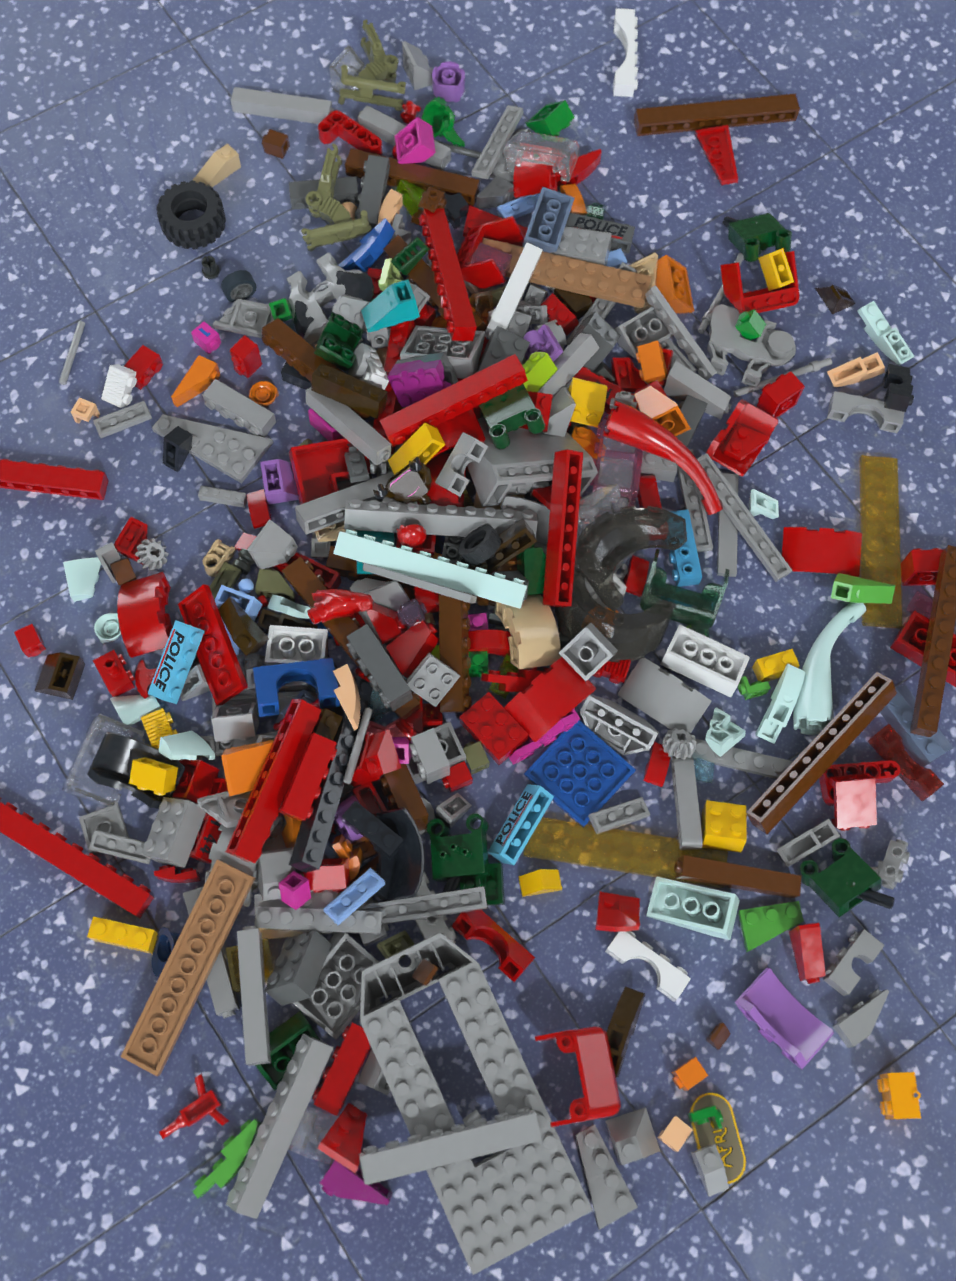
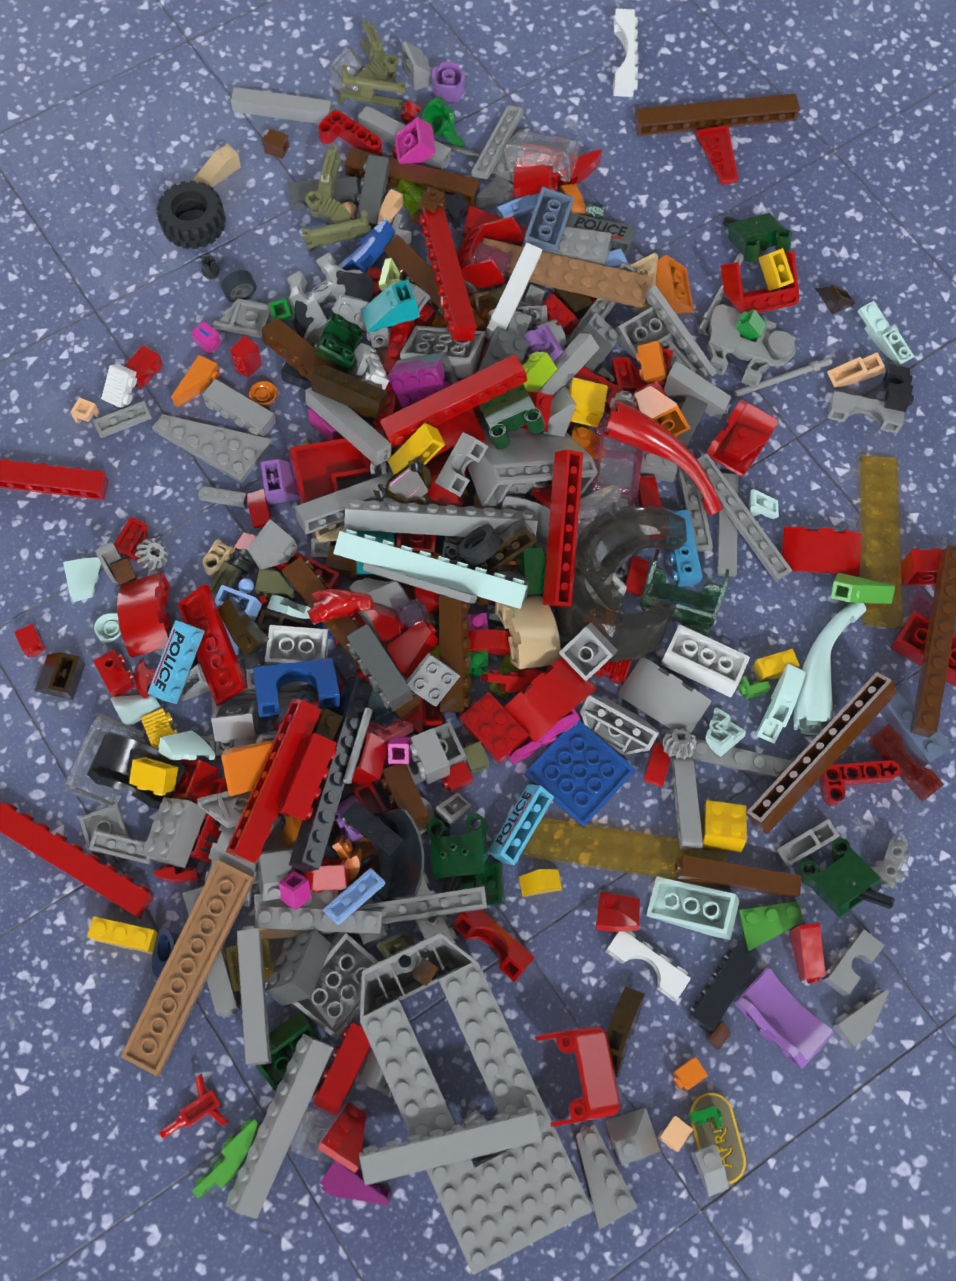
light grey bar [59,321,85,385] -> none
black slope [163,426,193,472] -> none
light nougat slope [333,664,361,730] -> none
dark grey hinge [345,443,369,483] -> none
red slope [365,729,402,778] -> none
dark green slope [391,237,429,276] -> none
red axle [396,719,417,740] -> none
red hair [397,524,426,548] -> none
green slope [525,100,575,139] -> none
light grey tile [588,797,651,835] -> none
clear light blue slope [694,758,714,783] -> none
red brick [756,371,805,418] -> none
panel [829,773,877,831] -> none
light orange brick [877,1072,921,1120] -> none
none -> black brick [688,946,757,1033]

